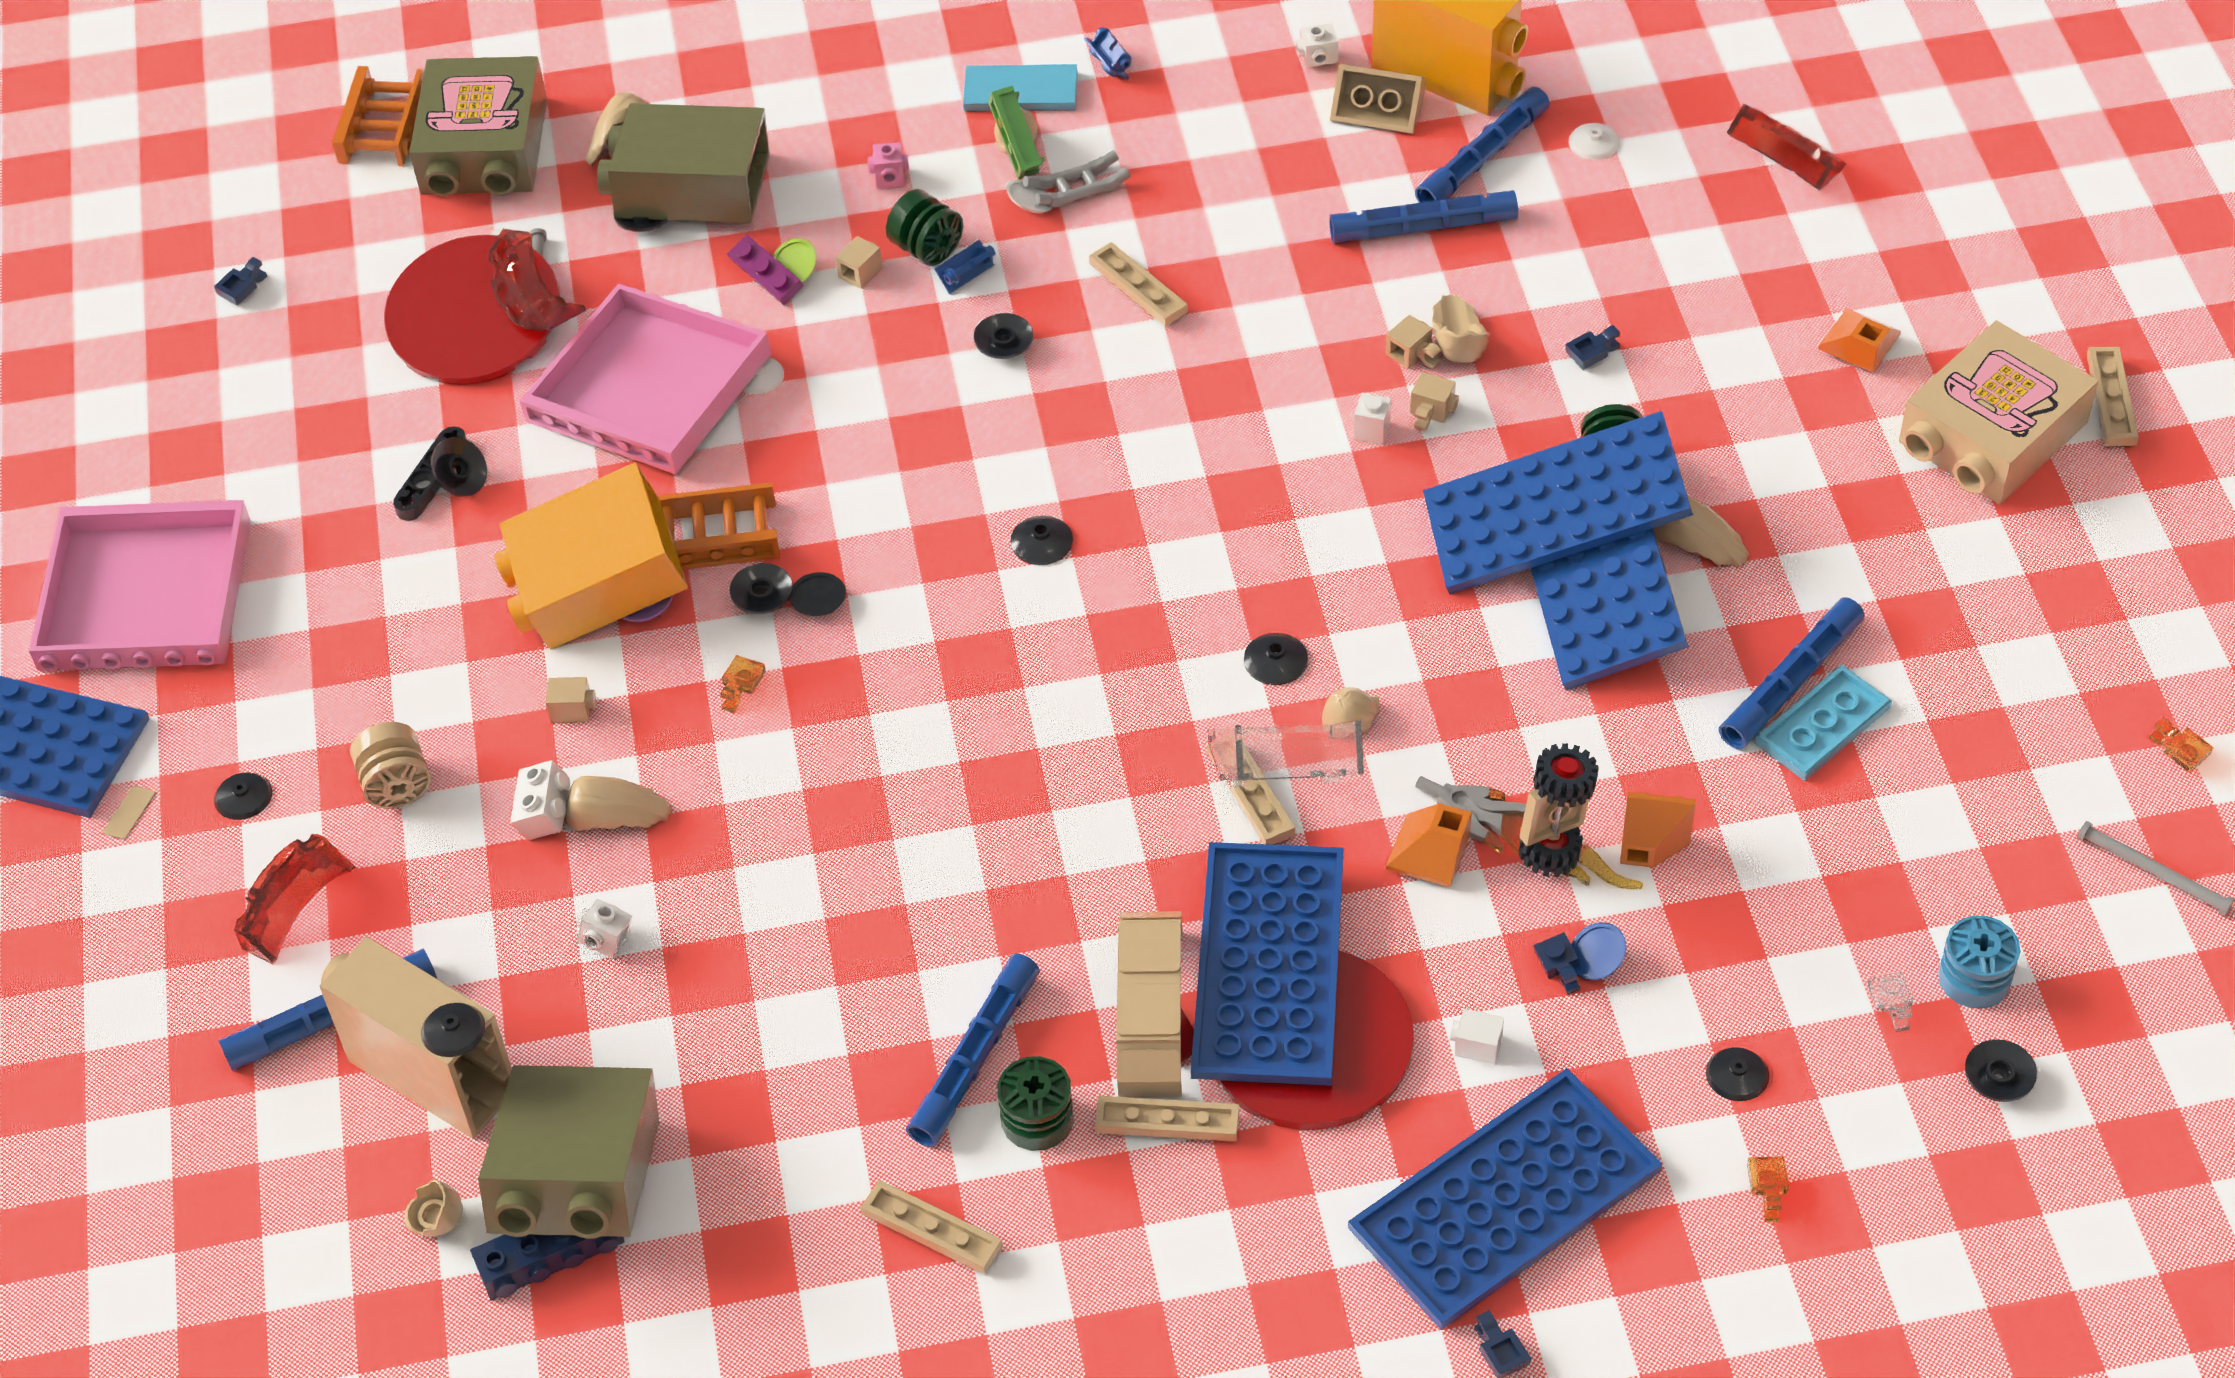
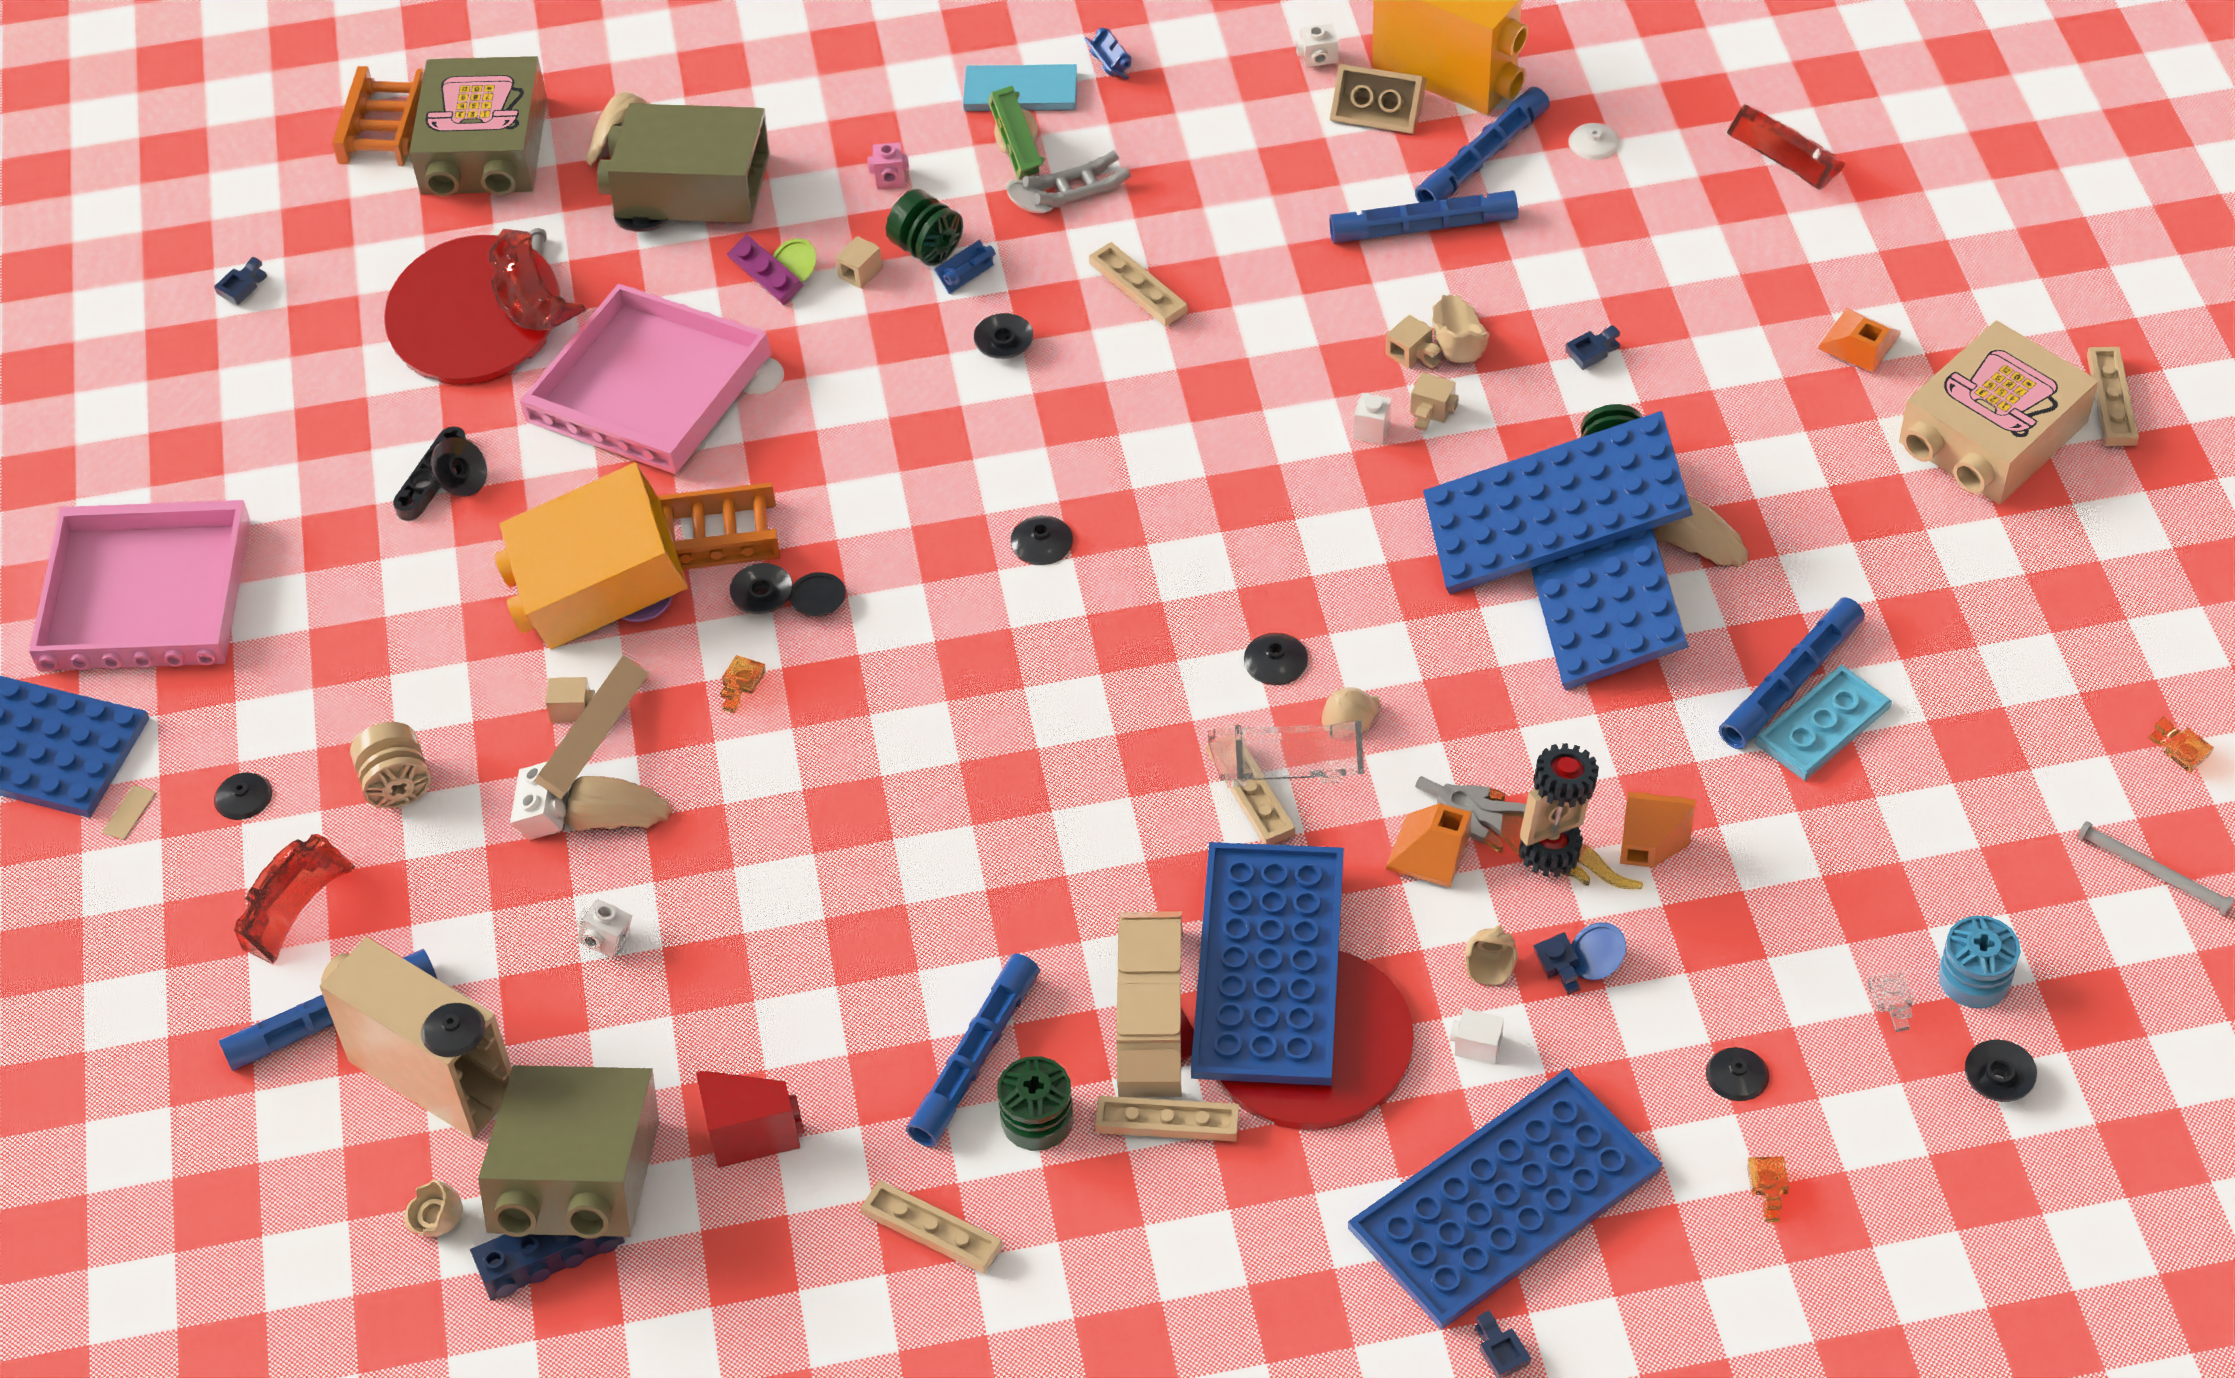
none -> tan tile [534,655,649,799]
none -> red slope [696,1071,805,1168]
none -> tan hair [1465,925,1518,986]

